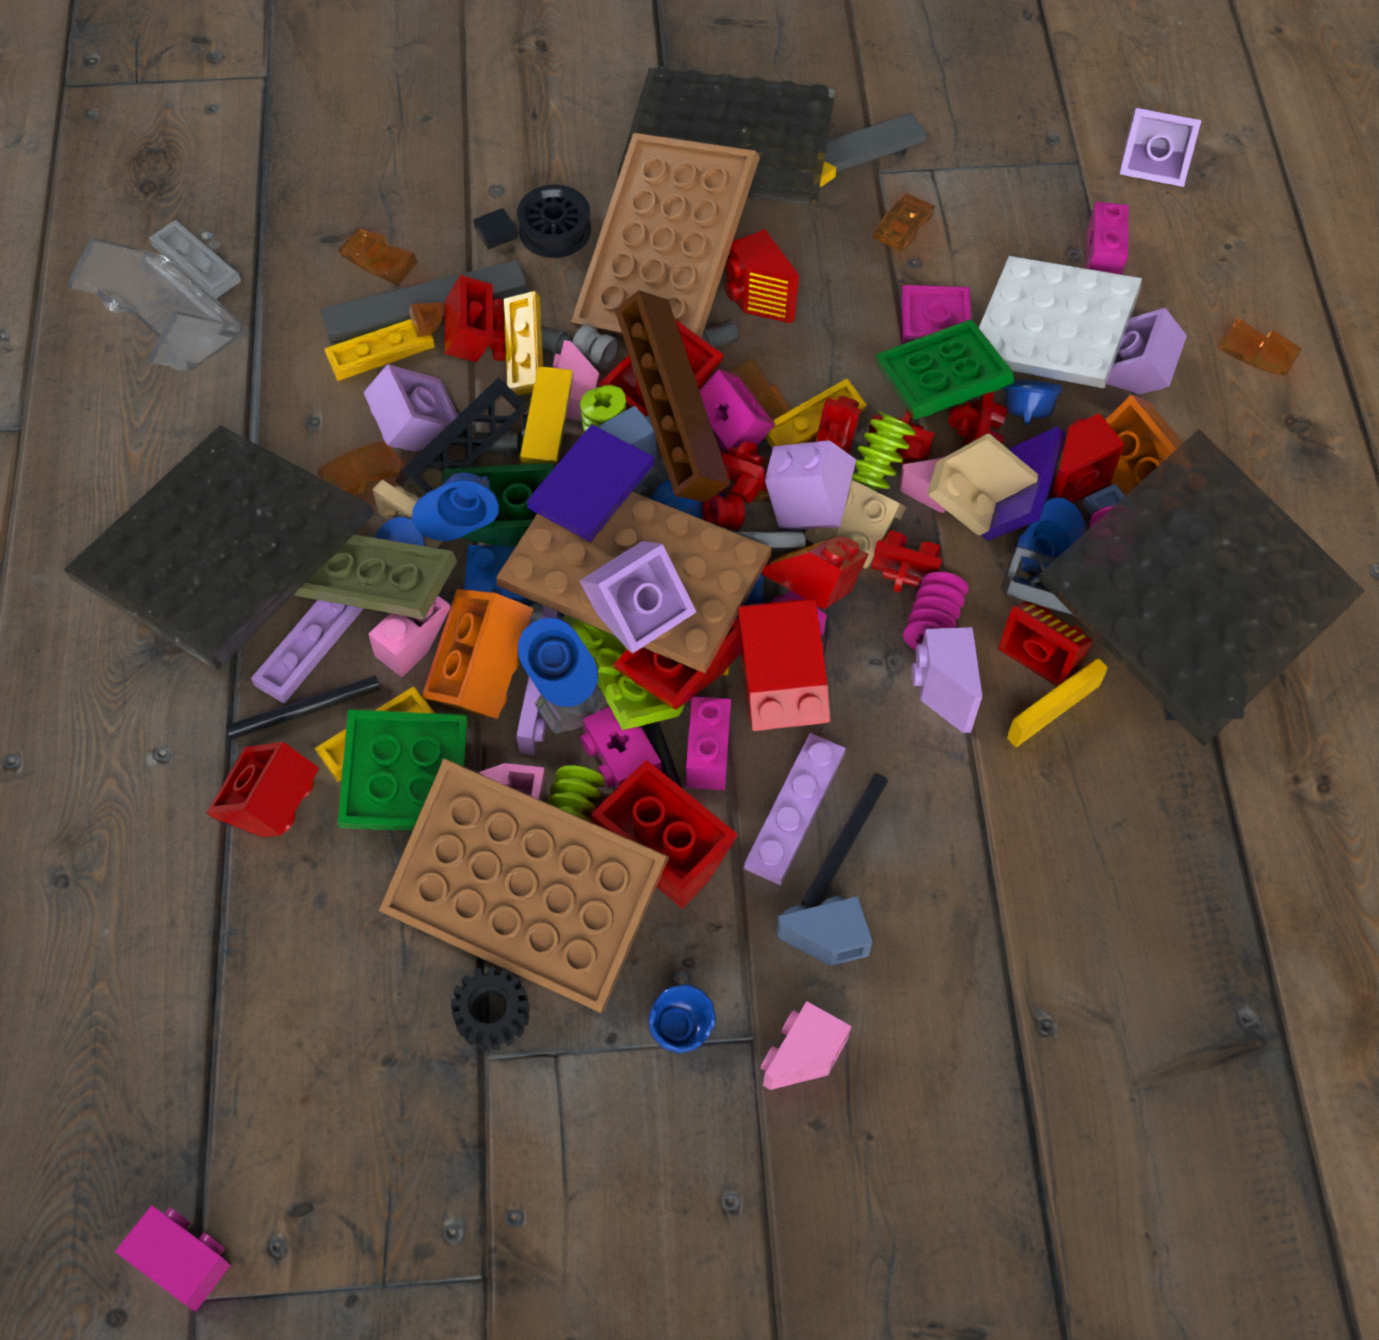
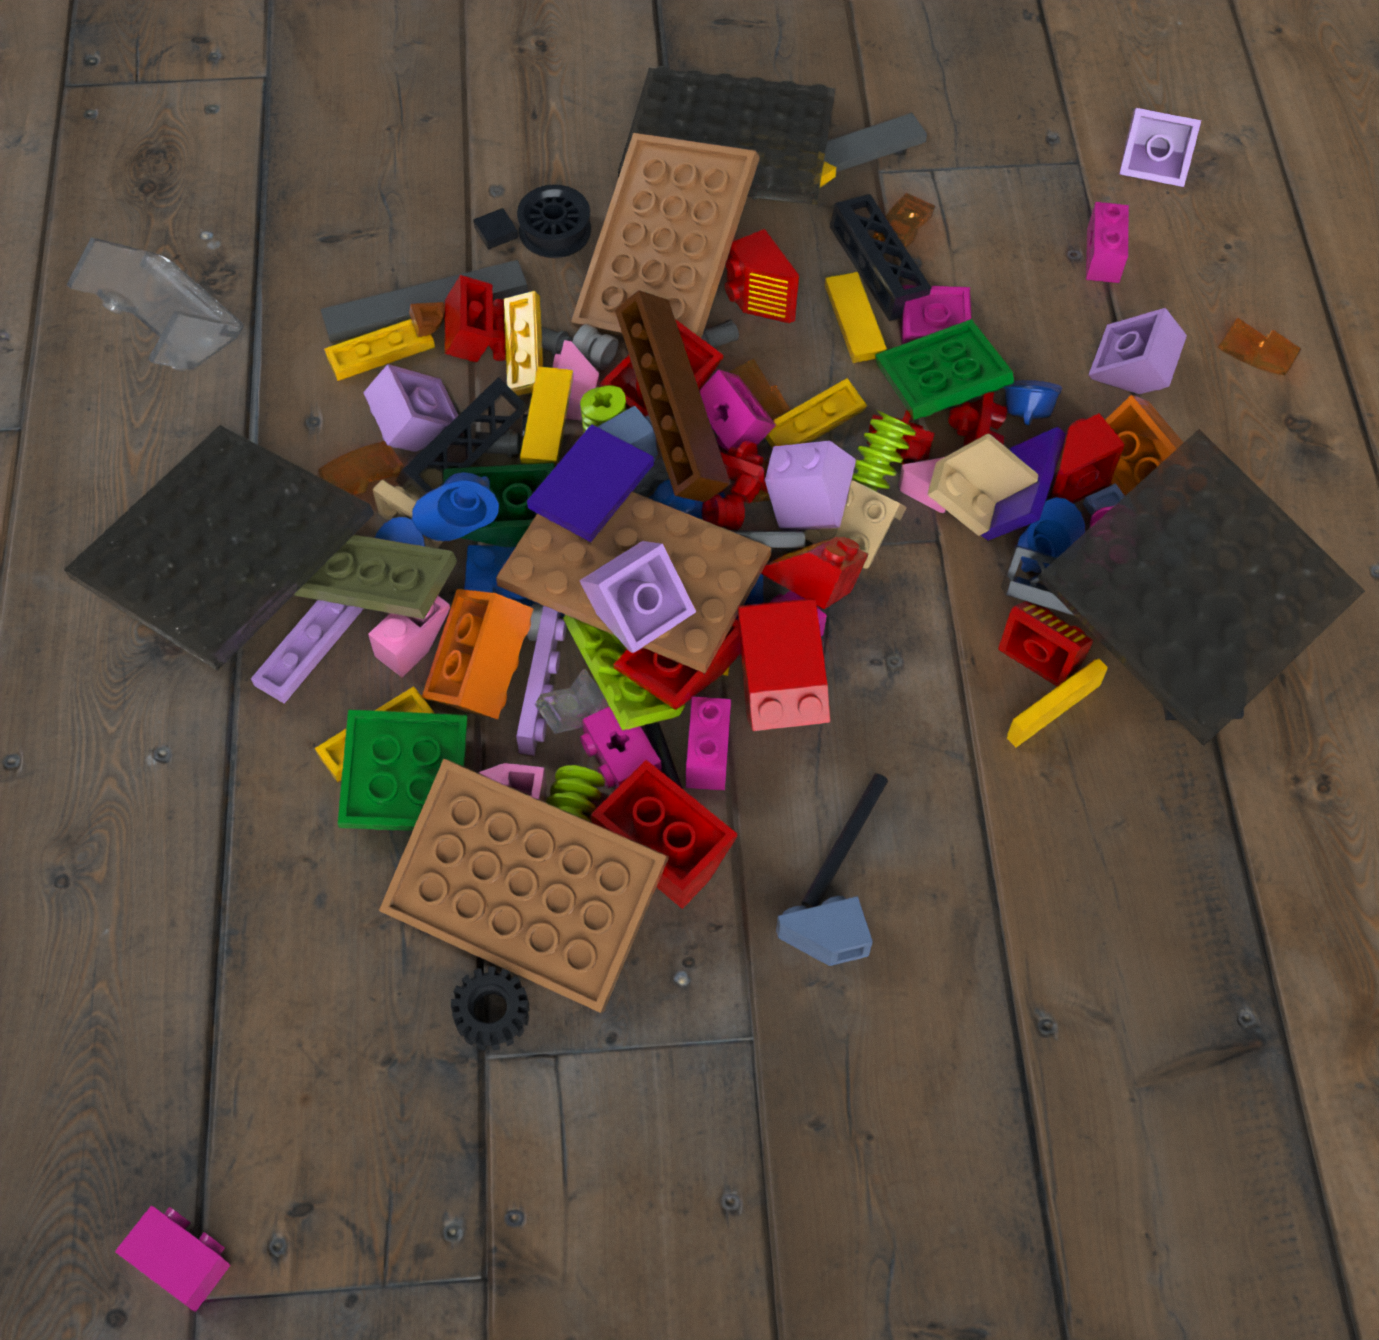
light grey tile [149,220,241,300] -> none
red slope [206,741,319,837] -> none
black bar [226,675,381,740] -> none
clear orange slope [339,228,418,285] -> none
blue piece [518,618,598,707] -> none
blue hair [648,984,716,1054] -> none
lavender plate [744,733,846,885] -> none
bright pink slope [761,1001,852,1090] -> none
red hips [815,396,862,455] -> none
red hips [871,530,943,594] -> none
dark pink piece [903,572,969,650] -> none
lavender slope [911,627,982,733] -> none
white plate [979,256,1142,388] -> none
none -> yellow tile [825,272,887,363]
none -> black fence [830,194,931,321]

